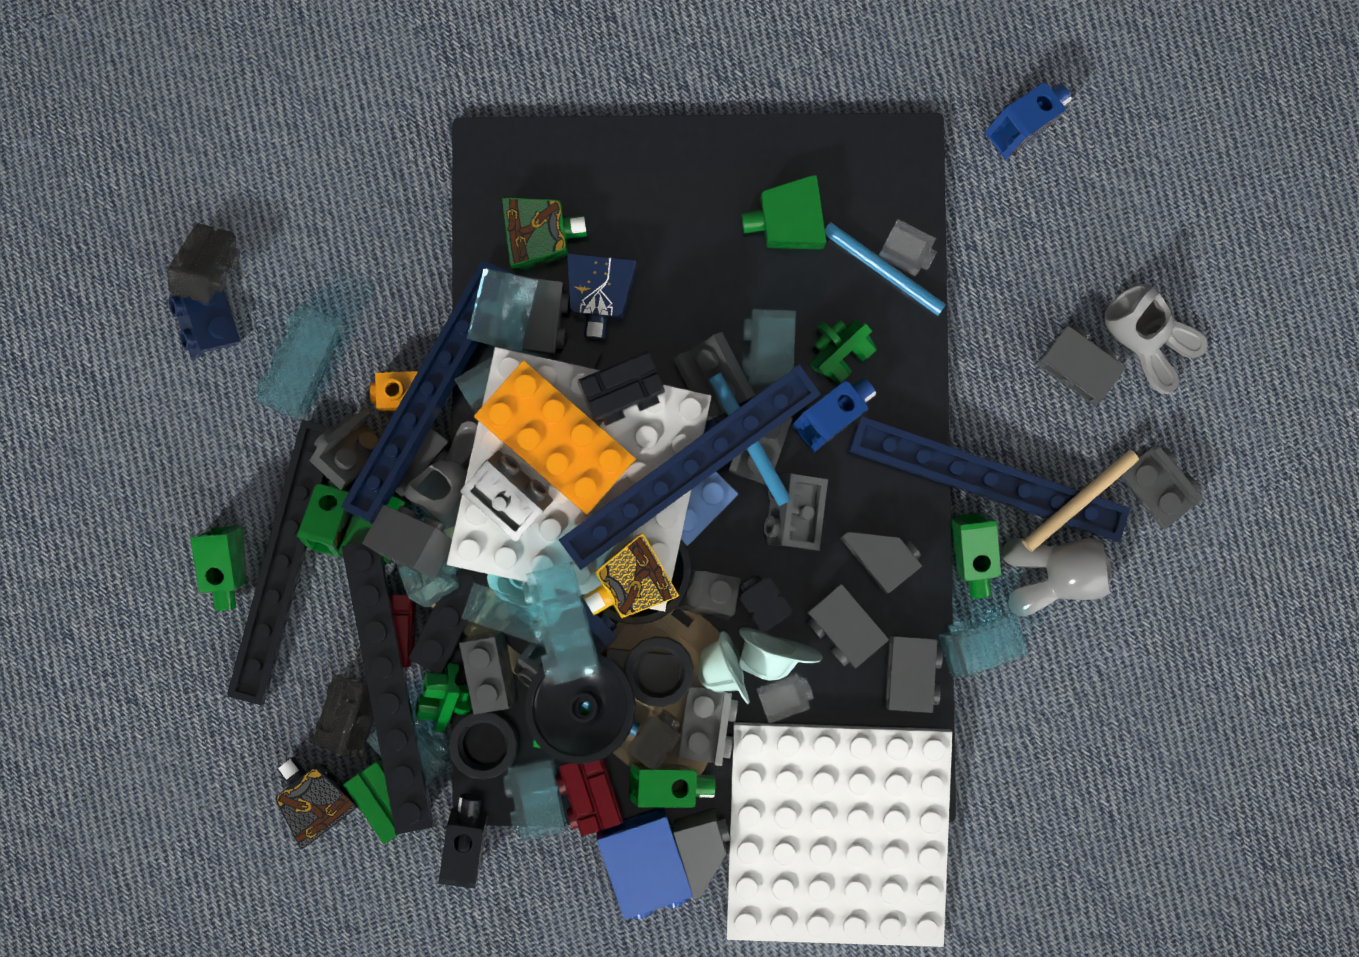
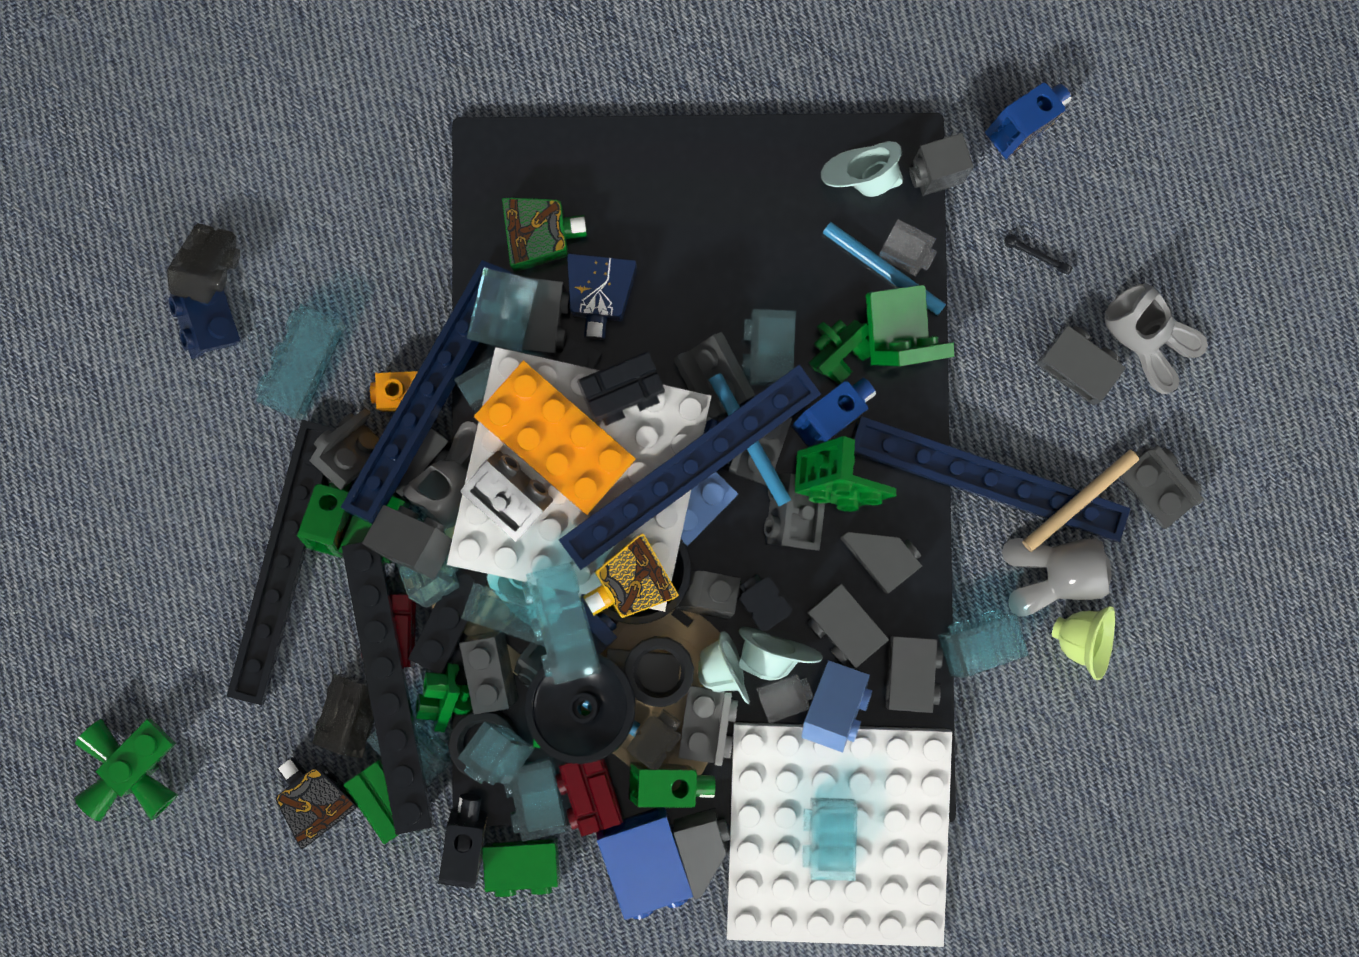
green torso [190,525,246,611] -> none
green torso [741,175,826,249] -> none
green torso [951,512,1001,598] -> none
none -> green brick [74,718,178,822]
none -> clear light blue brick [458,721,535,785]
none -> green brick [482,838,560,897]
none -> green bracket [794,436,897,512]
none -> medium blue brick [801,660,873,753]
none -> clear light blue brick [802,798,858,881]
none -> light aqua piece [821,141,903,197]
none -> green bracket [866,285,955,366]
none -> dark grey brick [909,133,974,196]
none -> black hinge [1004,234,1073,275]
none -> yellowish green hat [1052,606,1115,680]

